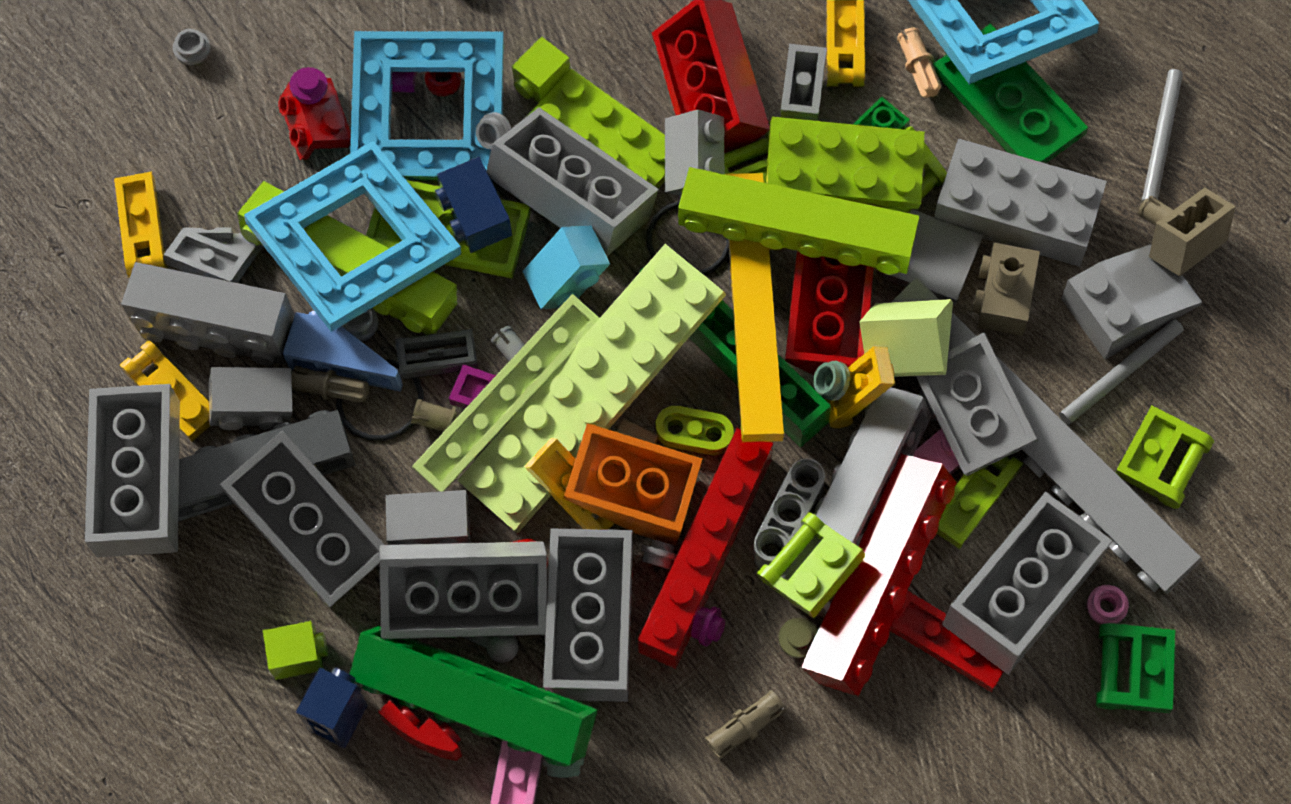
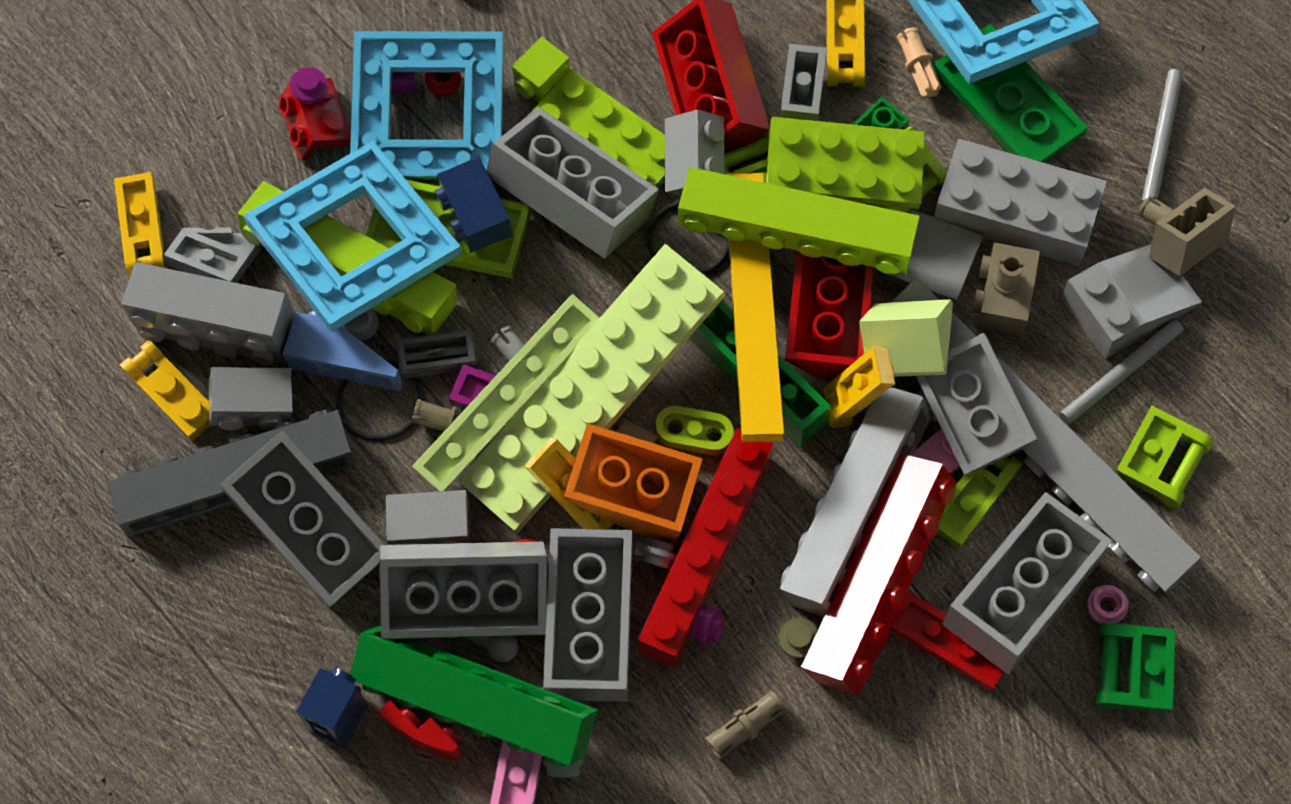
light grey brick [85,384,180,557] -> none
light grey plate [173,29,210,65] -> none
lime brick [263,621,328,680] -> none
dark tan axle [291,366,369,403] -> none
light grey plate [476,112,511,149] -> none
medium azure brick [523,225,610,309] -> none
light grey beam [753,458,825,569] -> none
lime plate [756,512,866,618] -> none
sand green plate [813,361,850,401] -> none

